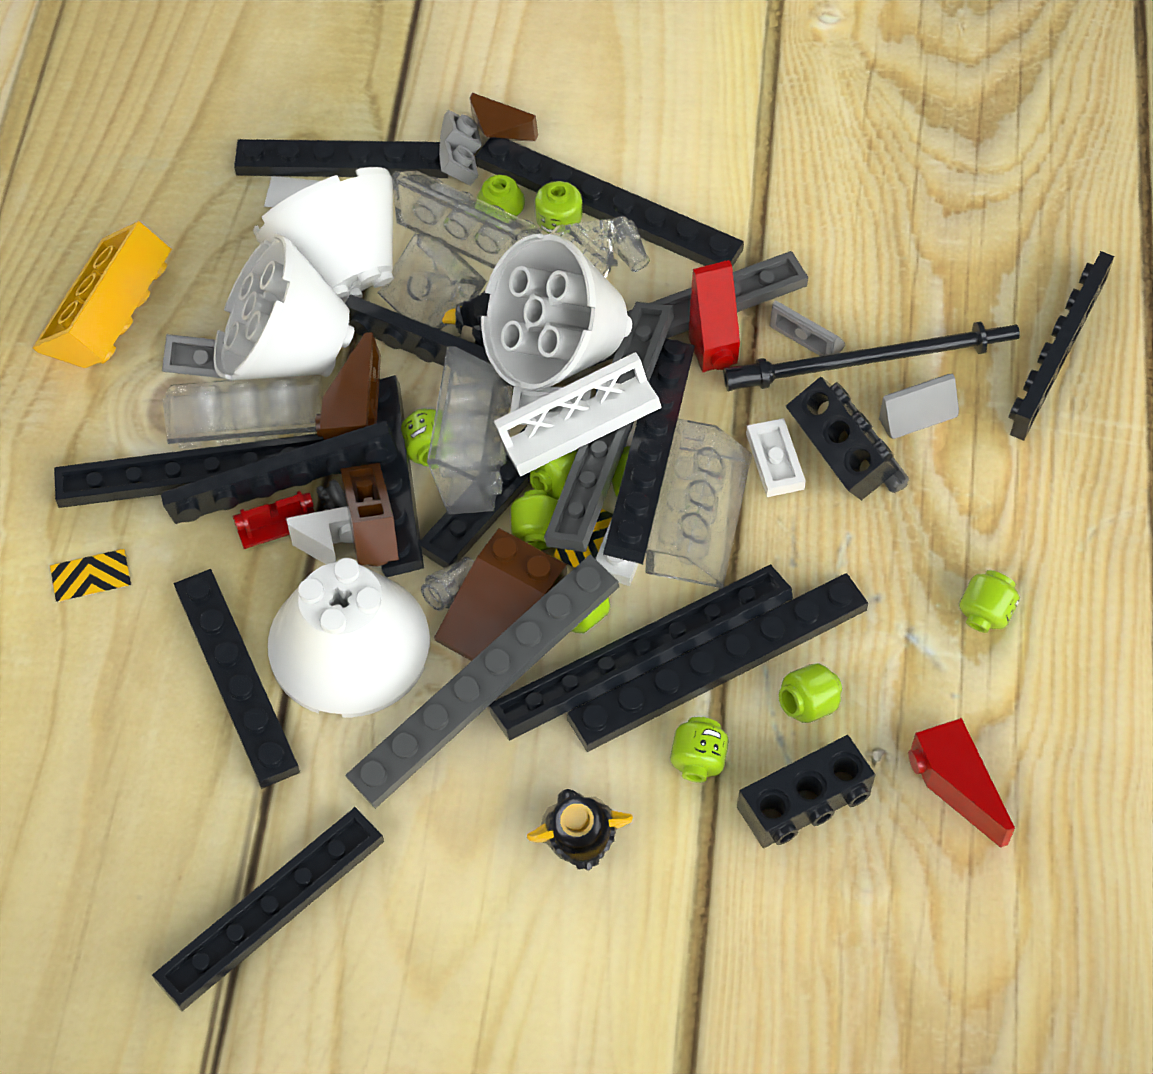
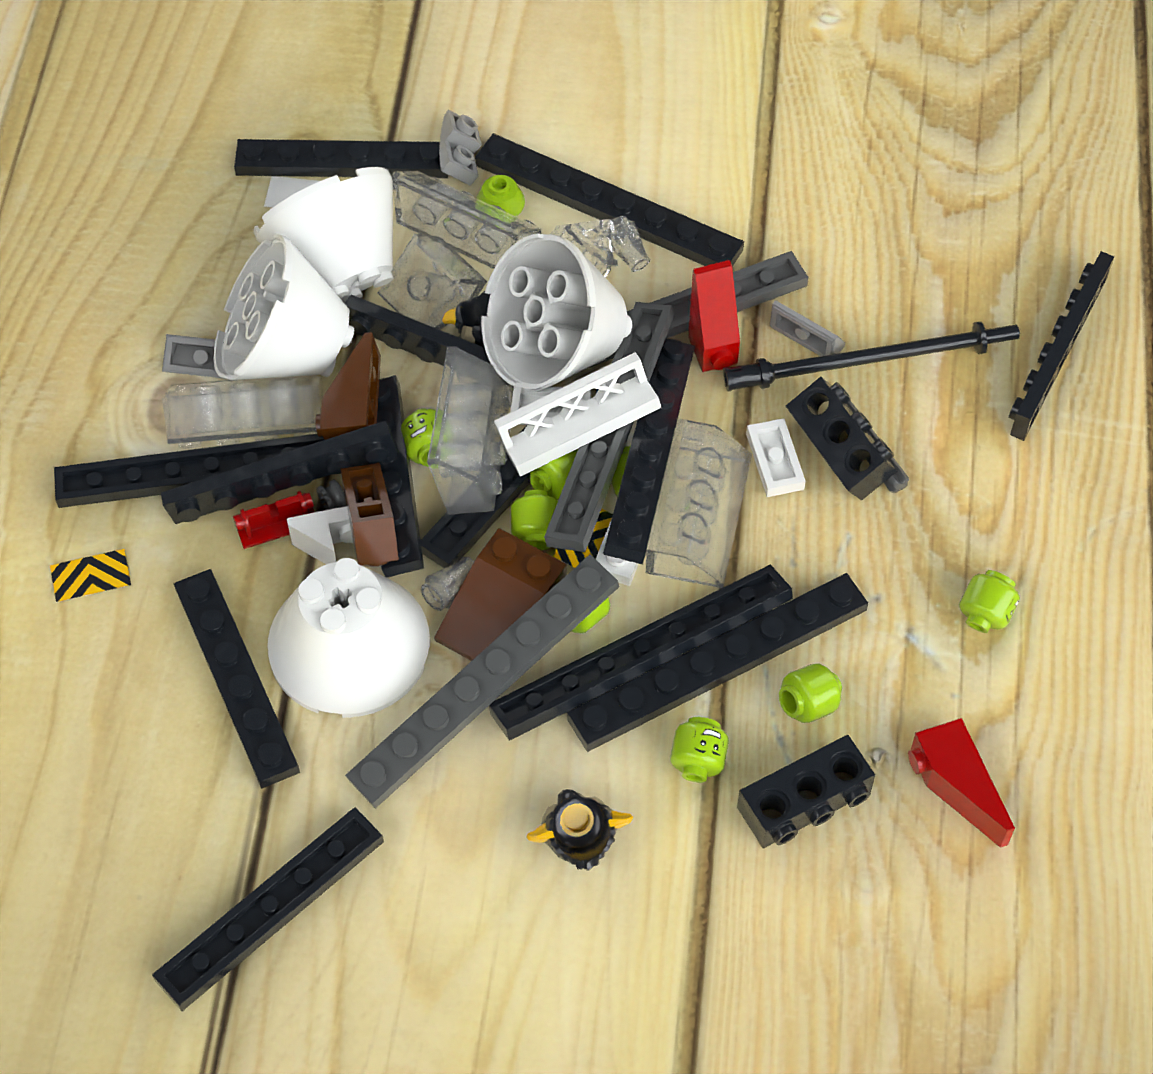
yellow slope [33,221,172,368] -> none
reddish brown slope [469,92,538,141] -> none
lime head [535,181,582,235] -> none
slope [879,373,959,439] -> none

